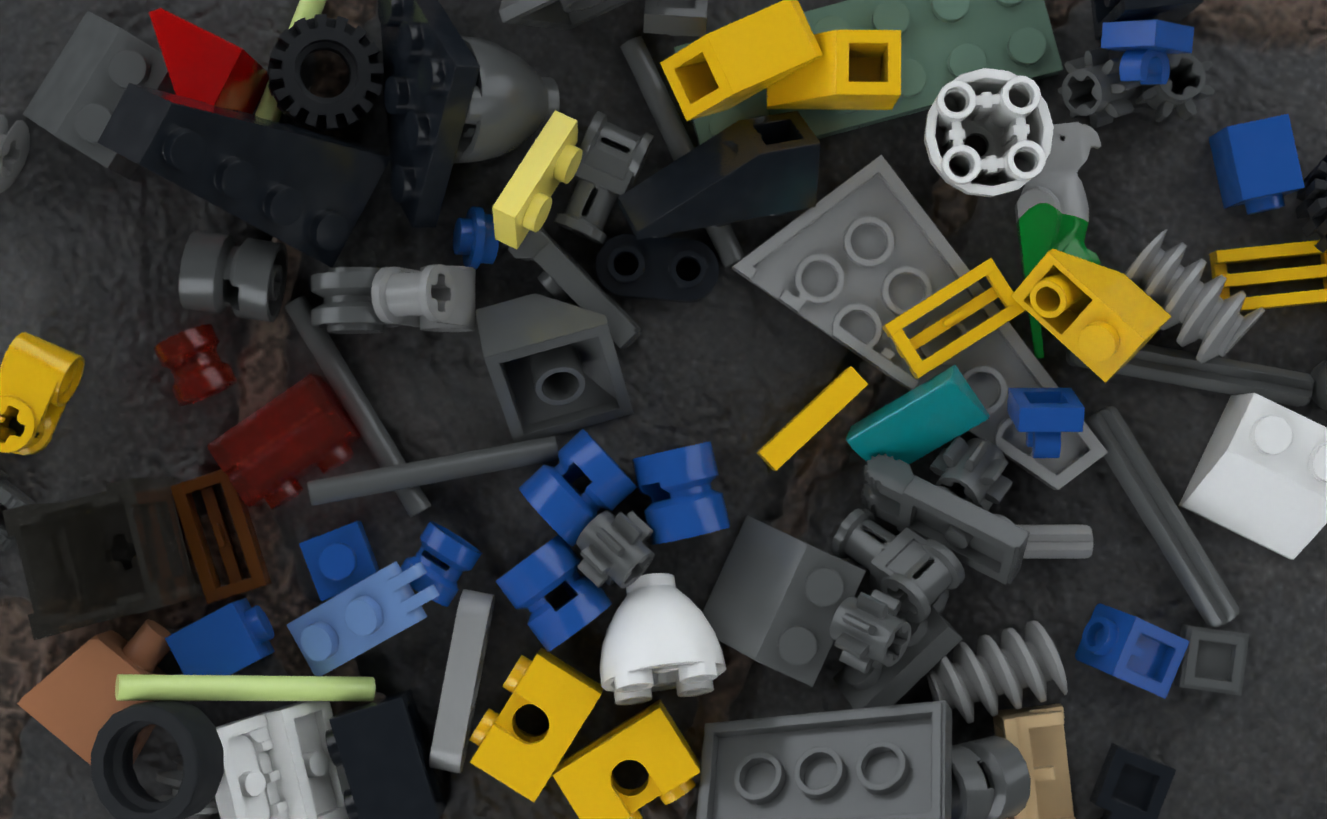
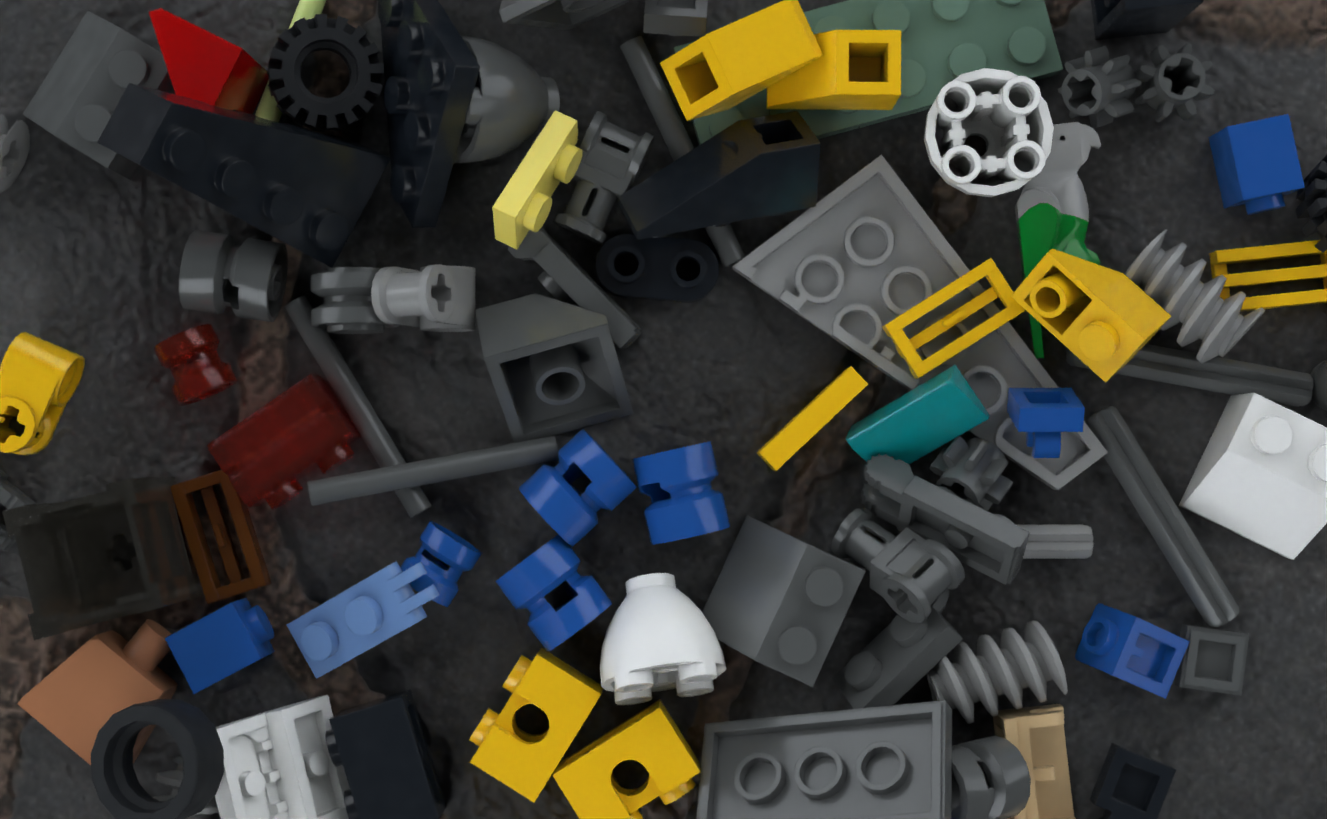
yellowish green bar [115,674,376,701] -> none
blue plate [299,520,380,601] -> none
light grey beam [429,589,495,773] -> none
blue plate [453,206,499,269] -> none
dark grey gear [576,511,655,588] -> none
dark grey gear [830,589,911,674] -> none
blue tile [1101,19,1194,85] -> none

